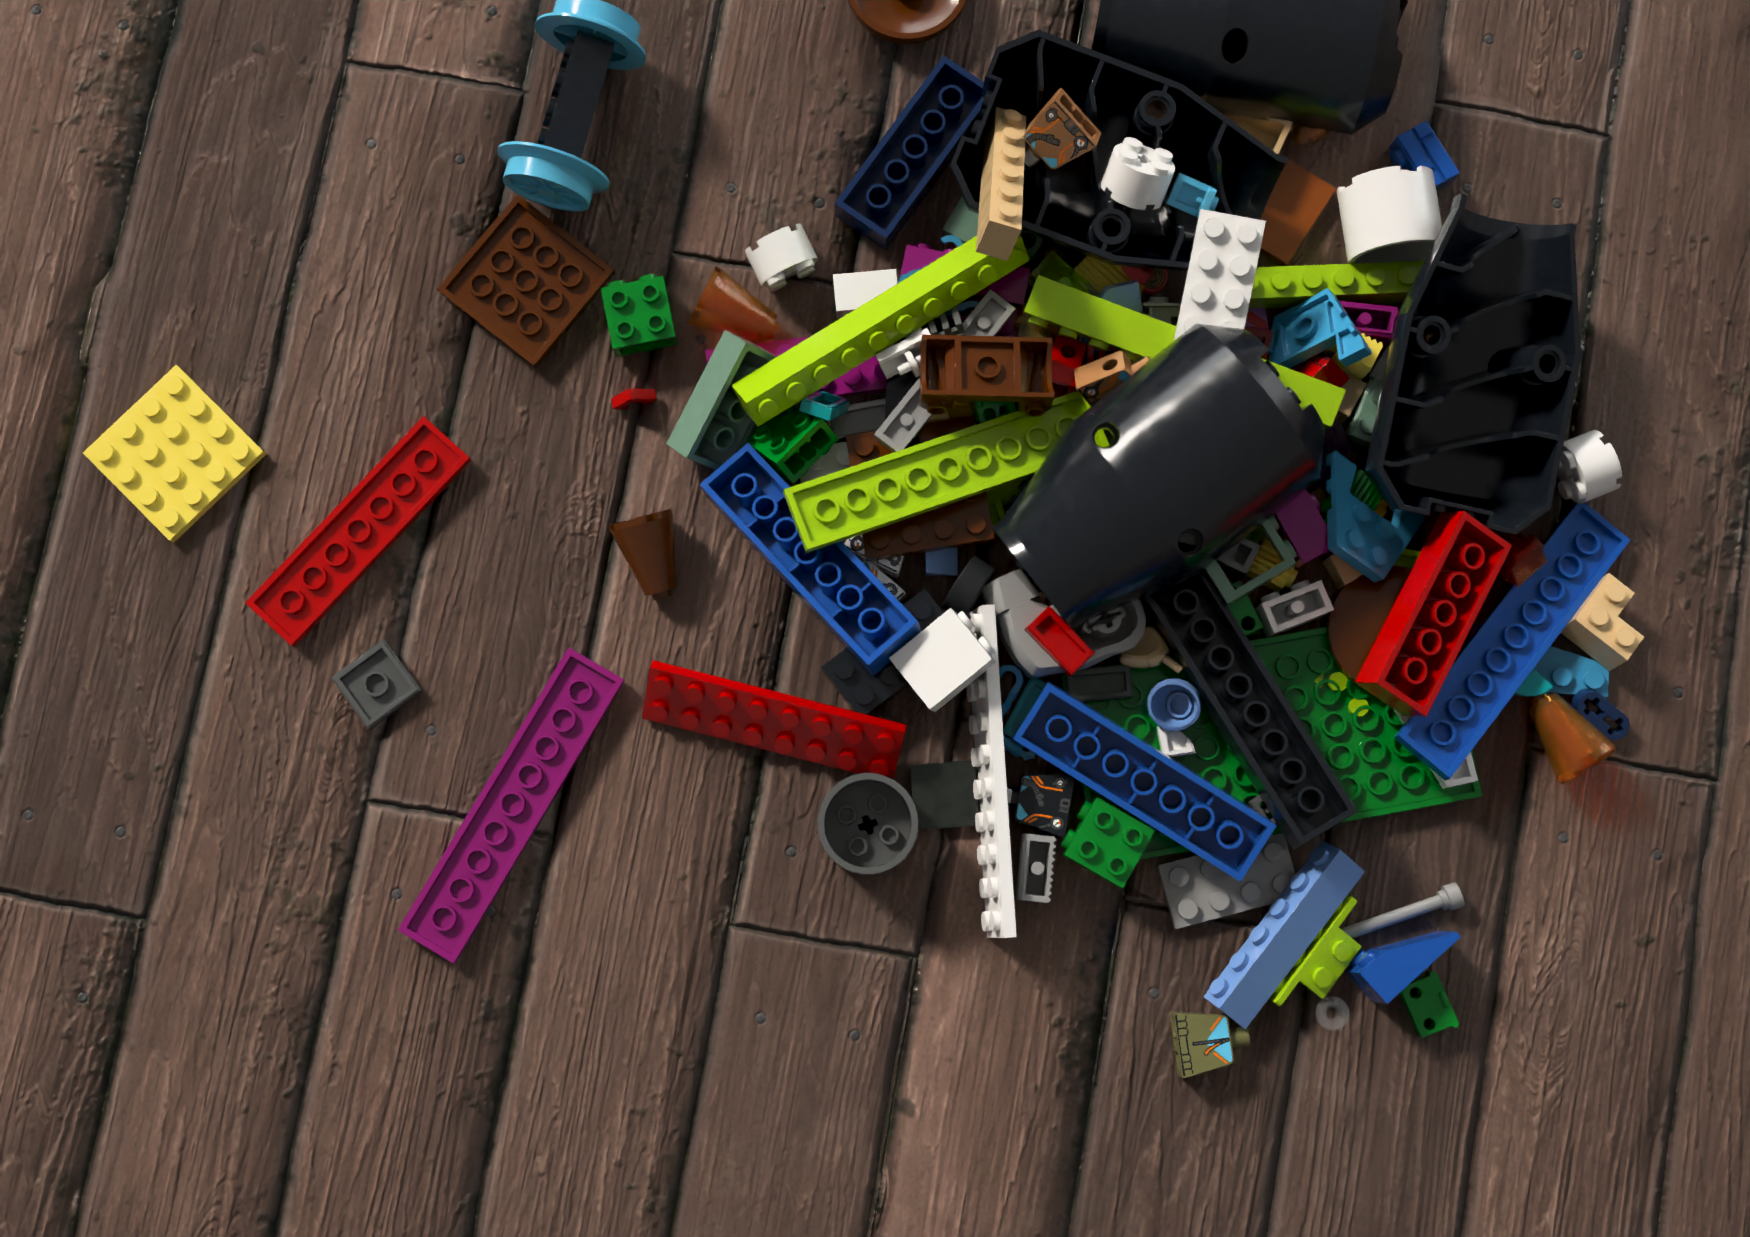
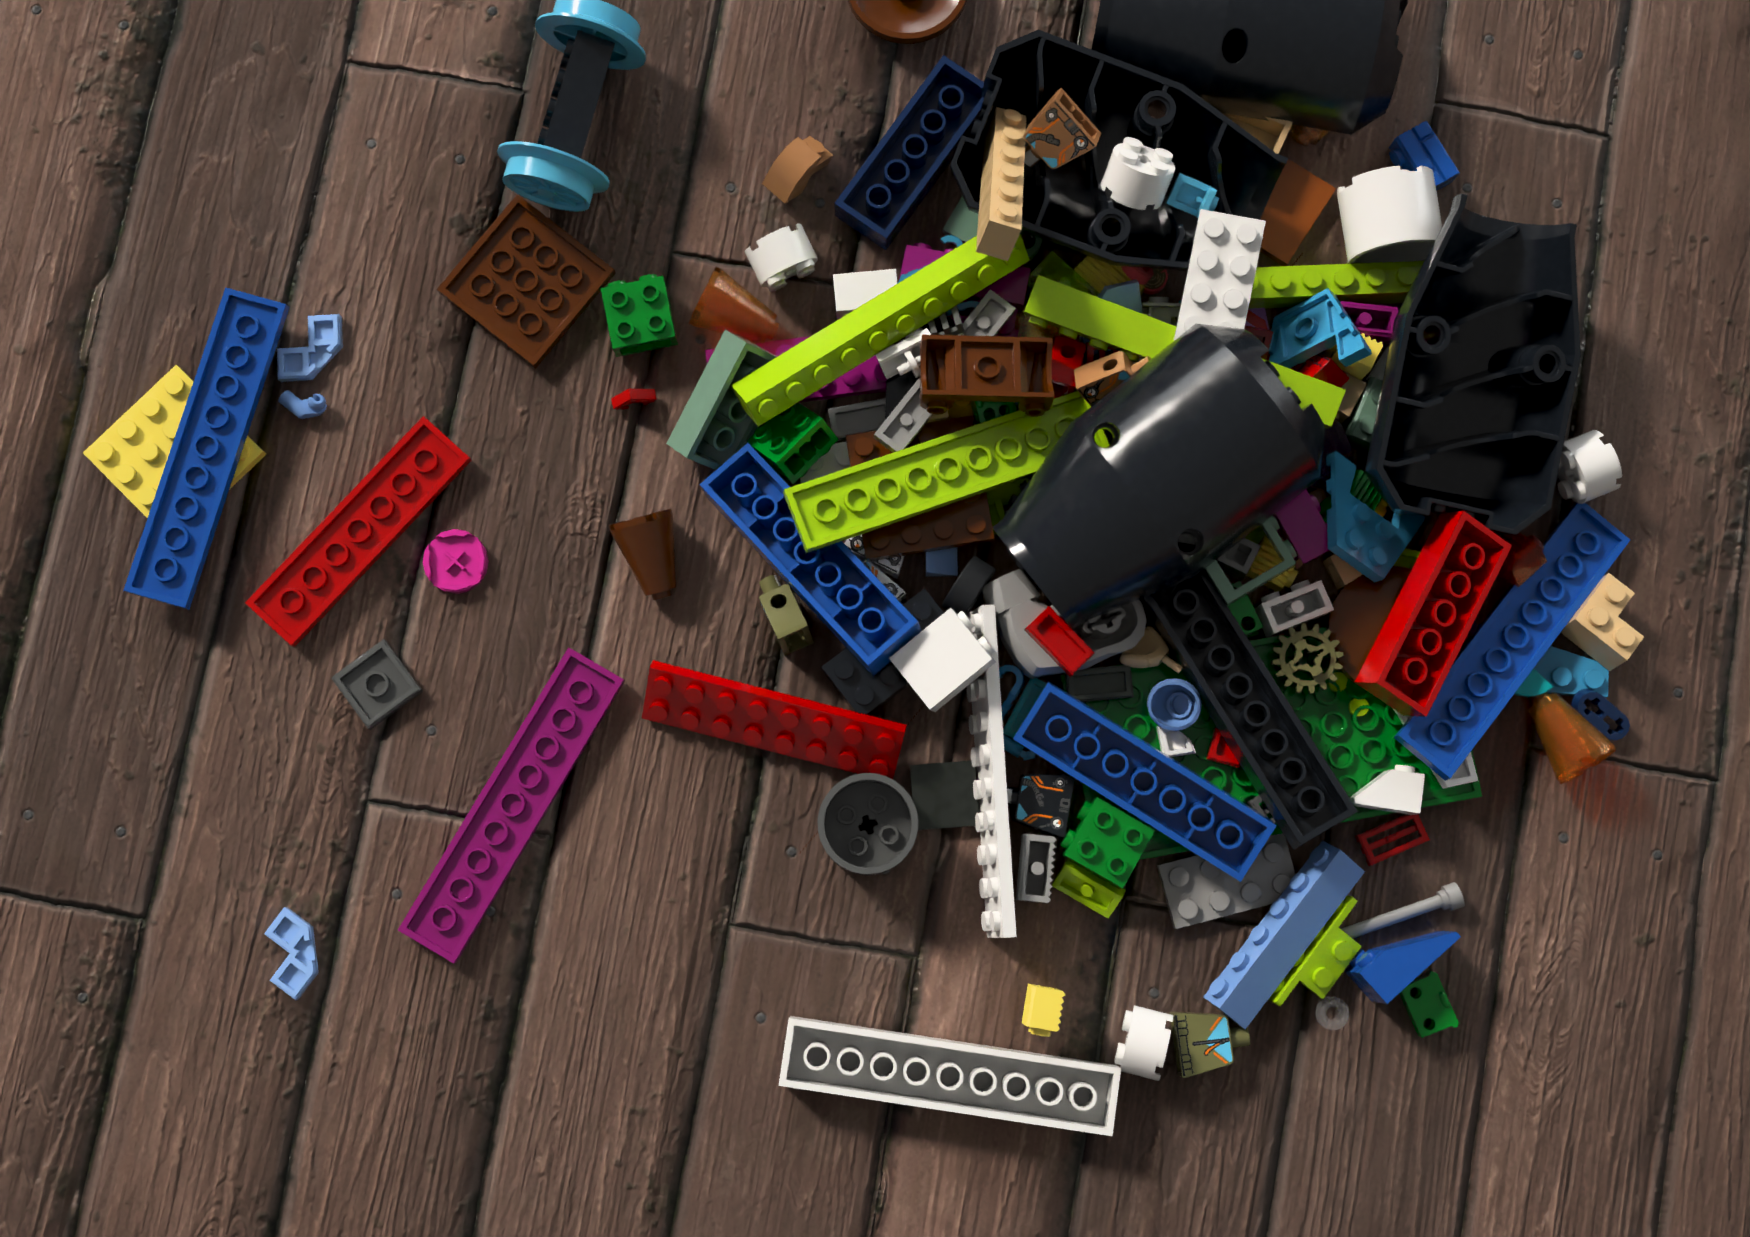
teal tile [799,391,850,421] -> none
none -> blue plate [123,287,289,610]
none -> light blue tile [264,907,319,1000]
none -> light blue tile [277,314,343,382]
none -> medium blue arm [278,390,327,419]
none -> dark pink tile [423,529,489,594]
none -> olive torso [759,575,814,656]
none -> medium nougat brick [762,136,833,204]
none -> white brick [778,1016,1121,1136]
none -> light yellow brick [1022,983,1065,1037]
none -> lime plate [1052,859,1126,919]
none -> white brick [1114,1005,1174,1081]
none -> red tile [1207,727,1240,768]
none -> olive gear [1271,623,1344,694]
none -> white slope [1349,765,1425,815]
none -> red tile [1355,814,1430,866]

